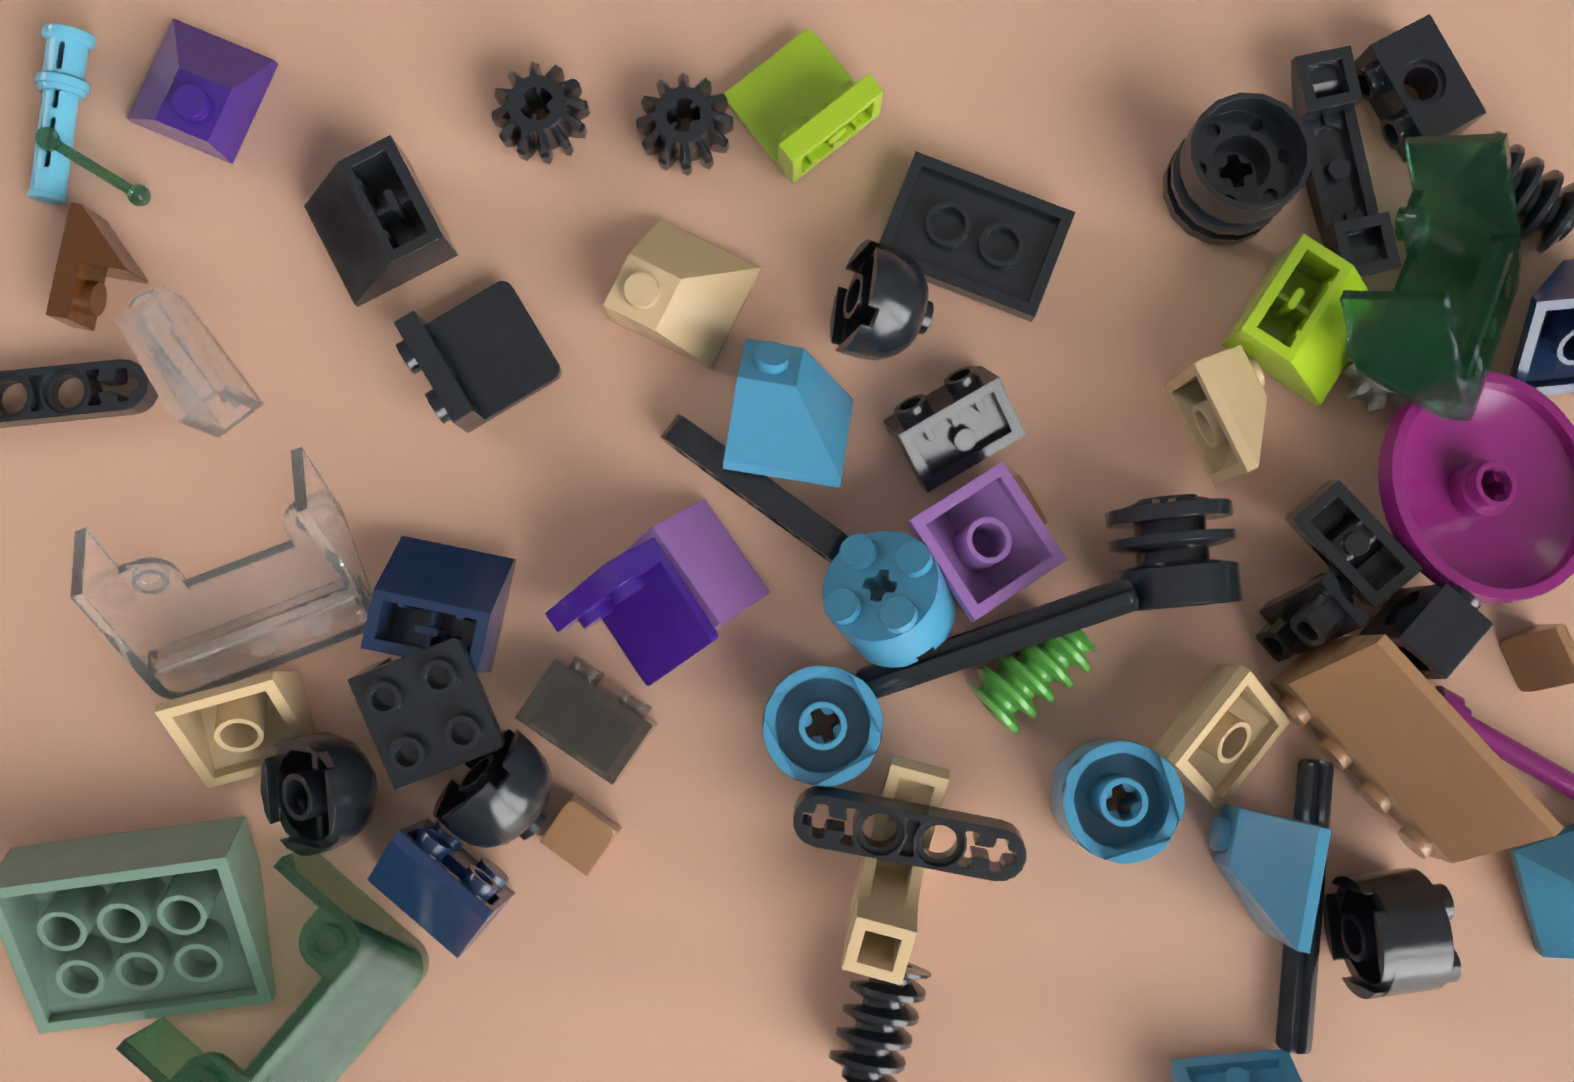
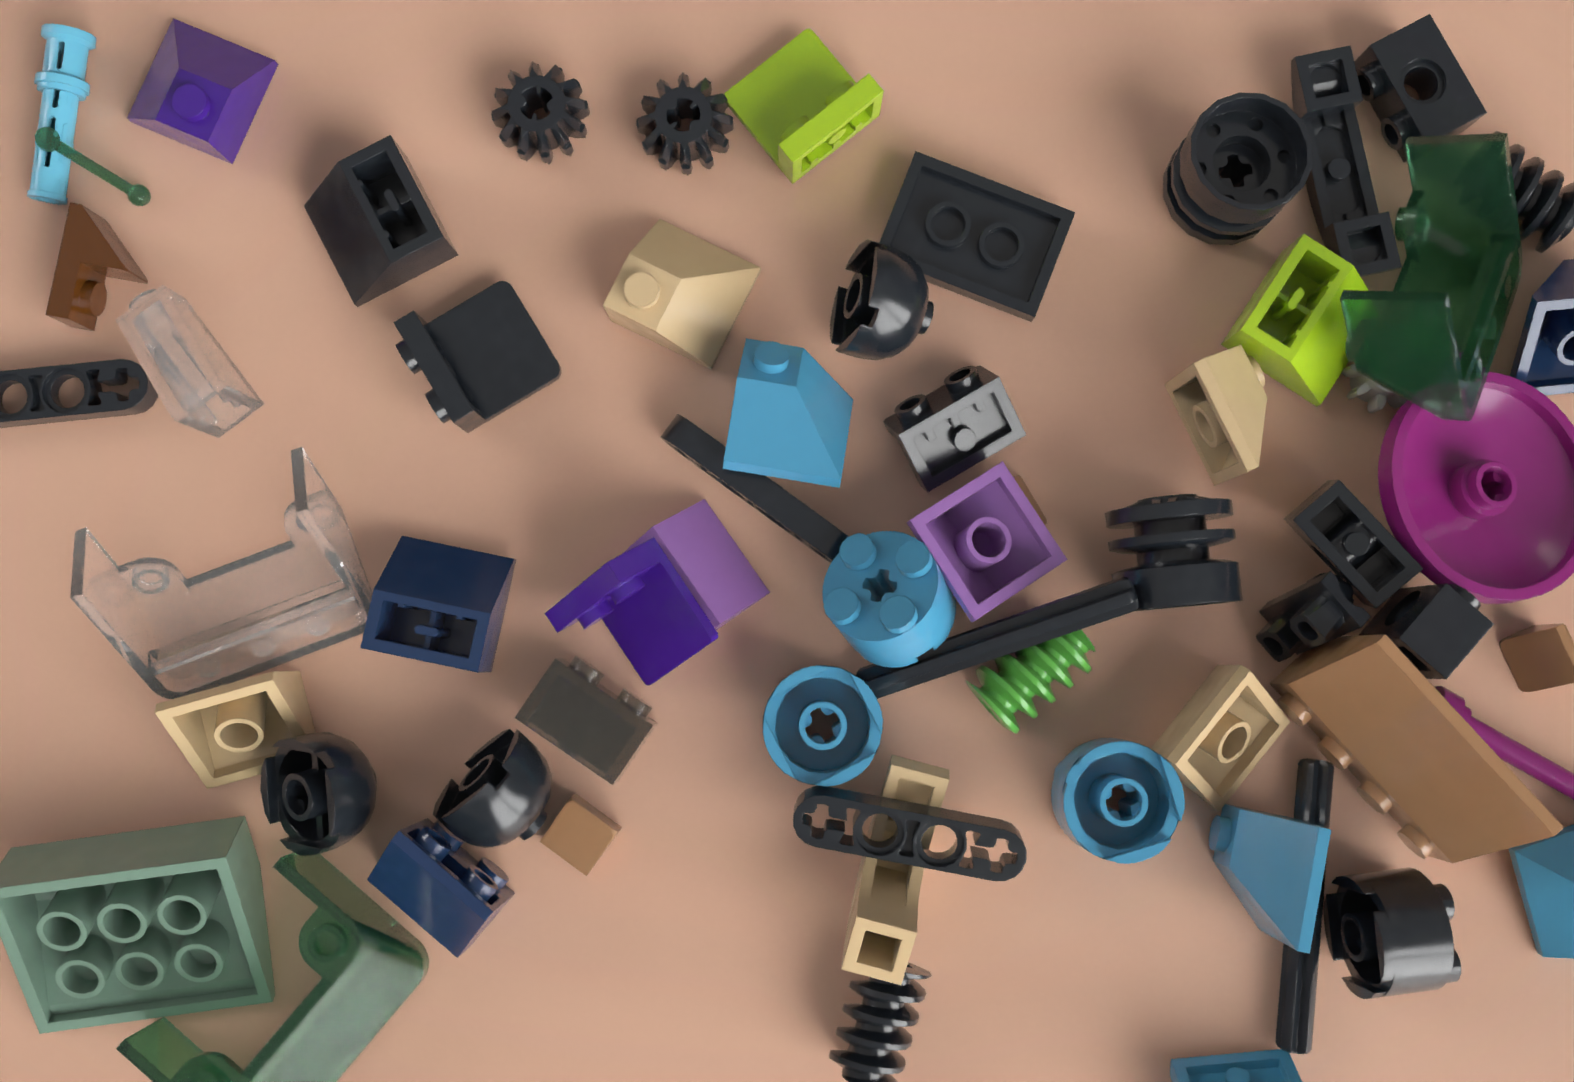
black bracket [347,636,505,790] -> none

